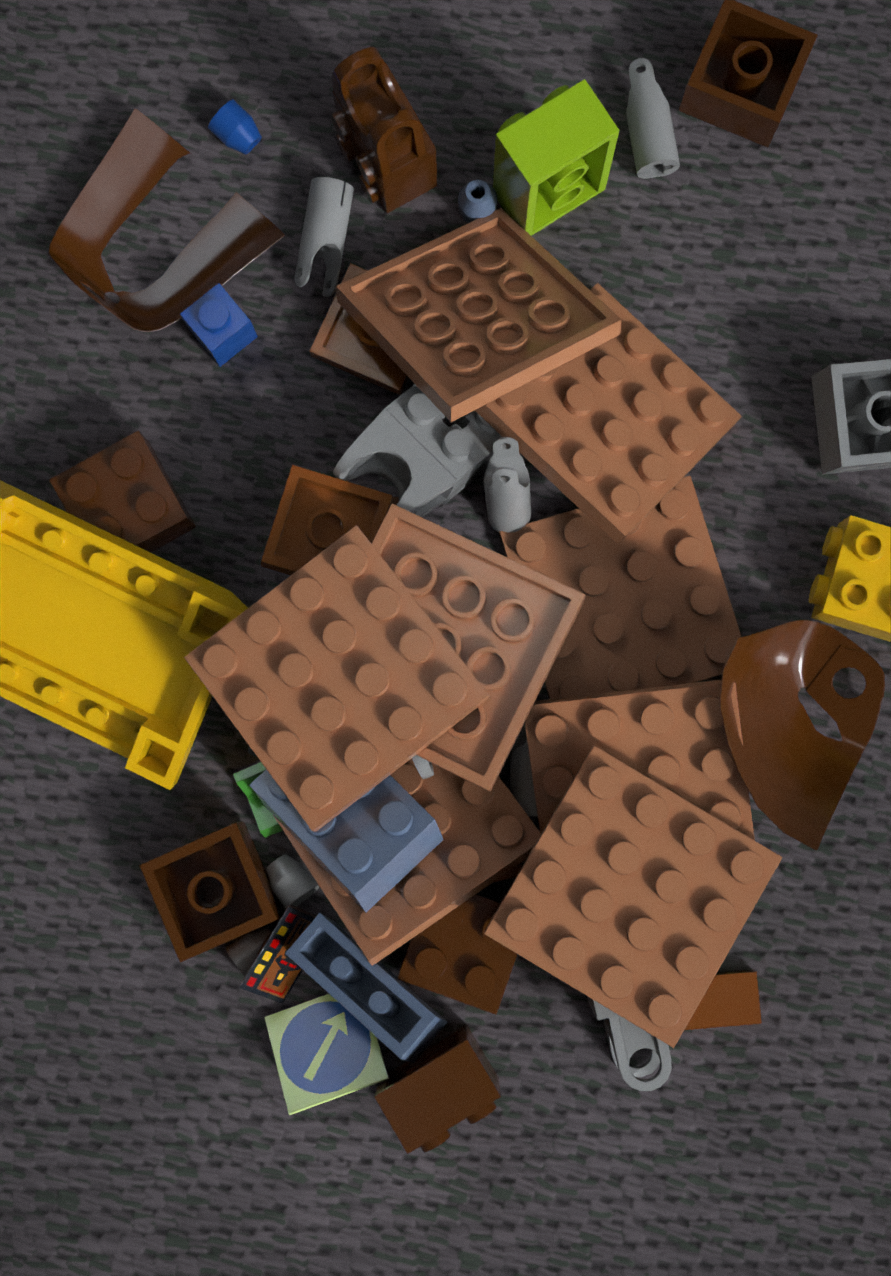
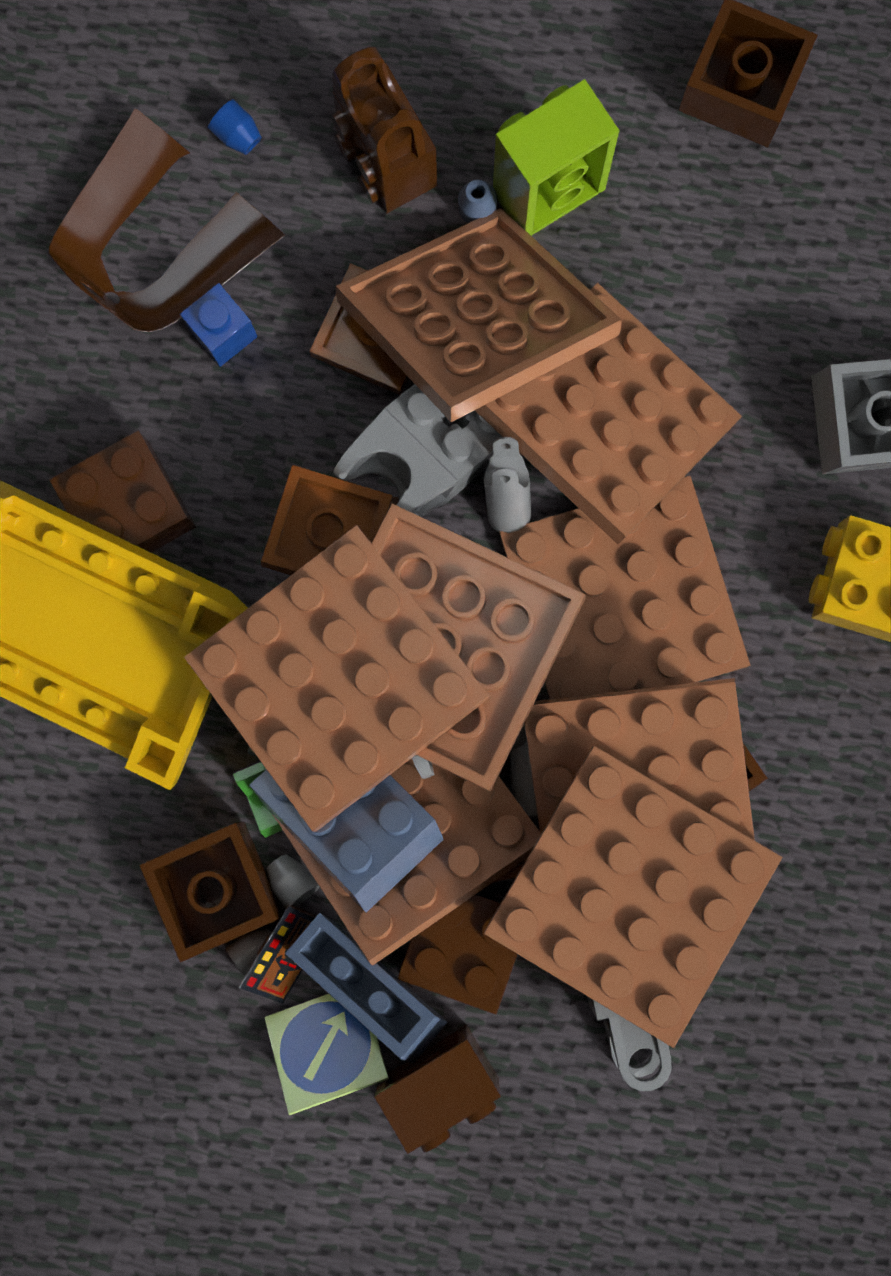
light grey piece [294,177,354,297] -> none
light grey piece [626,58,680,179] -> none
dark orange tile [685,970,762,1030] -> none
reddish brown piece [719,620,885,850] -> none

